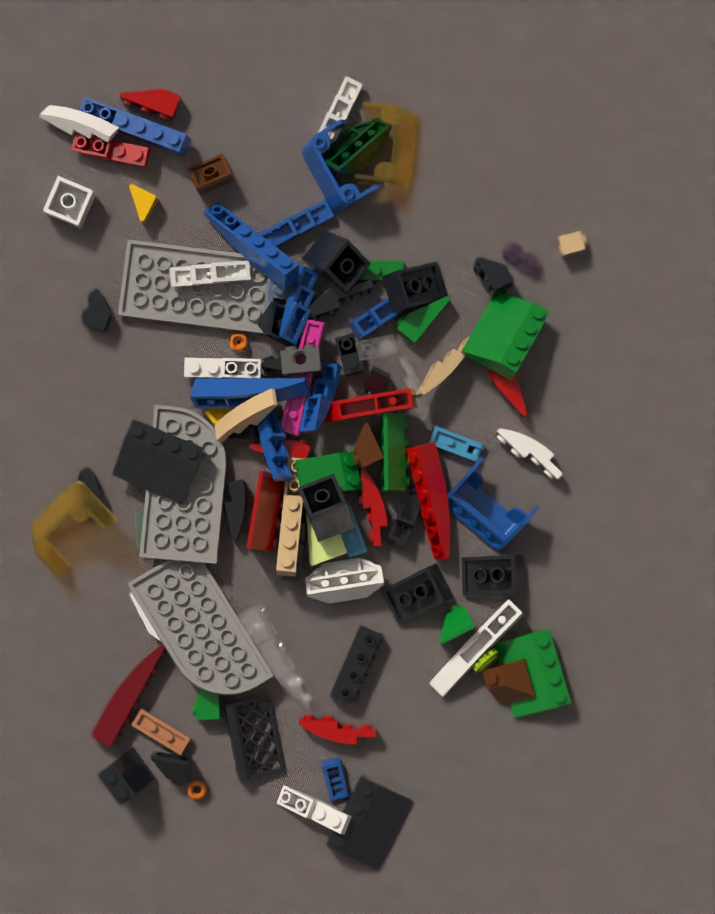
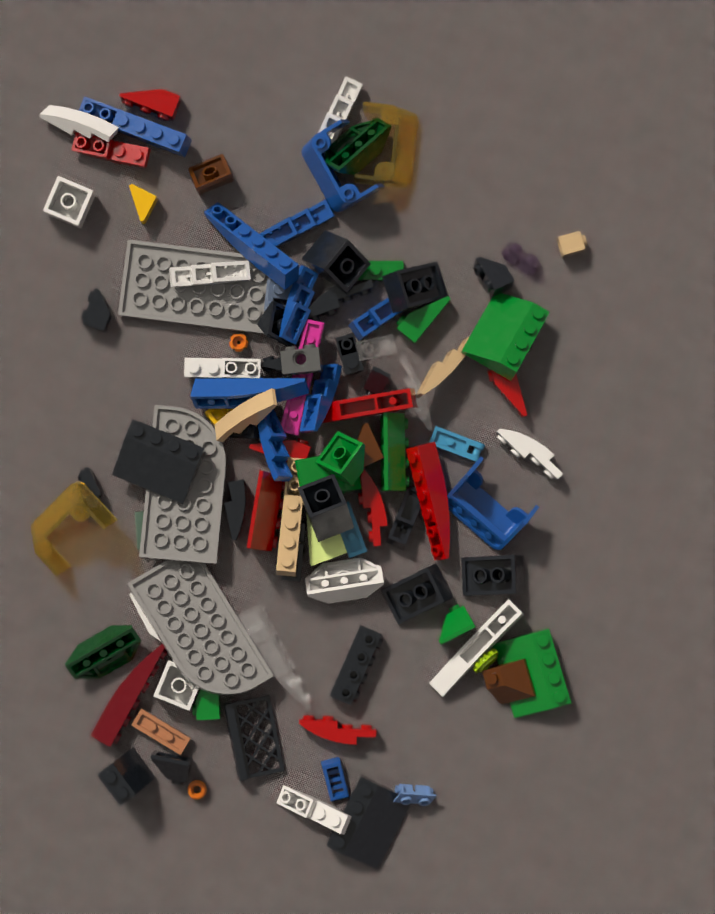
none -> dark green wedge [64,625,142,680]
none -> white brick [153,660,199,711]
none -> green slope [316,431,365,486]
none -> medium blue hinge [394,784,437,806]

